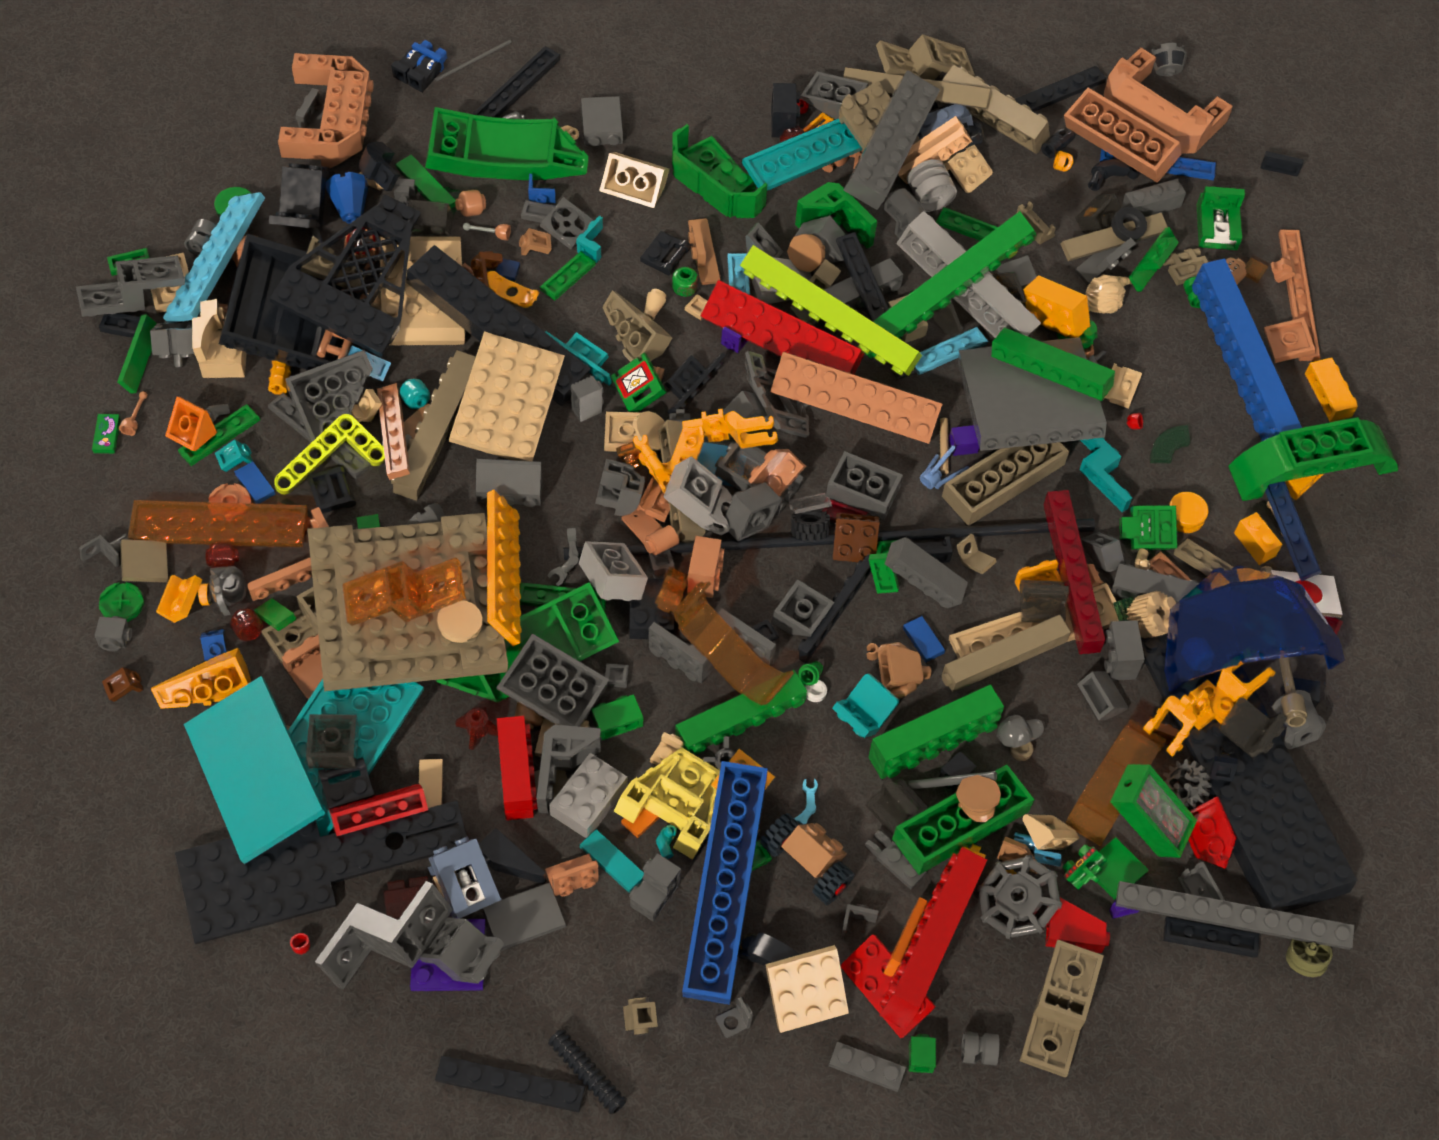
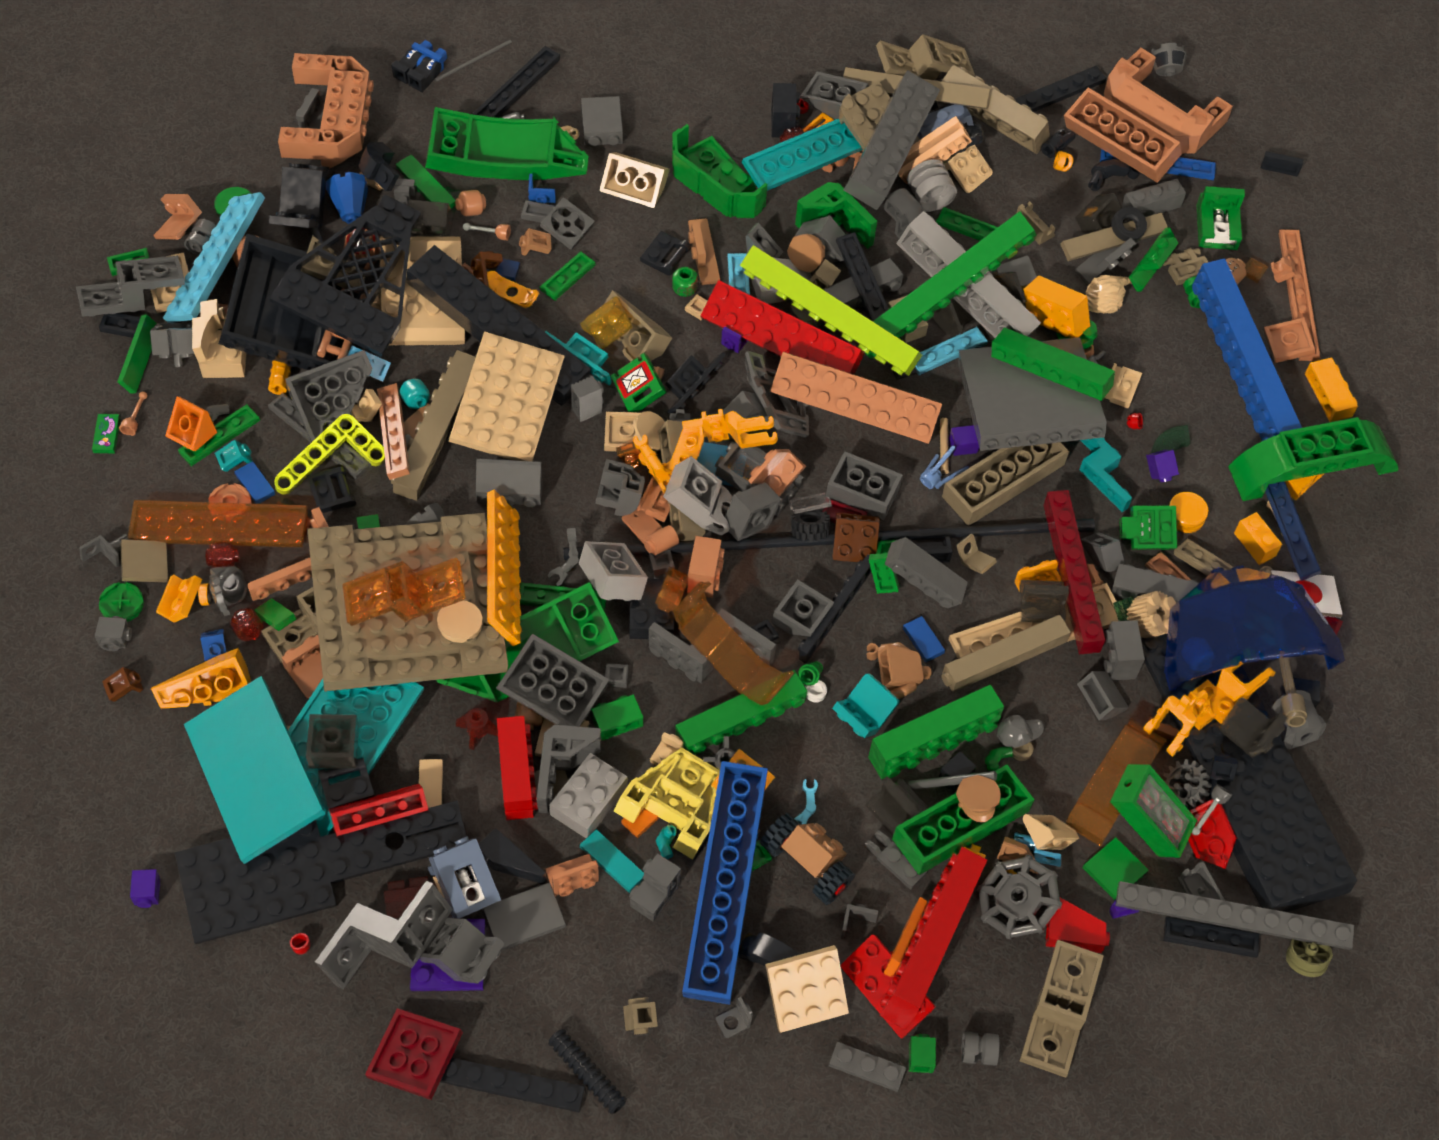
teal bracket [576,216,603,263] -> none
tan cone [644,289,666,320] -> none
green hips [1062,845,1108,889] -> none
tan arm [1135,549,1150,570] -> none
none -> dark purple brick [130,869,160,908]
none -> nougat bracket [154,194,202,240]
none -> dark red plate [365,1008,463,1100]
none -> clear yellow bracket [580,296,633,349]
none -> green arm [985,746,1013,771]
none -> dark purple brick [1146,450,1179,482]
none -> hinge [1192,784,1232,835]

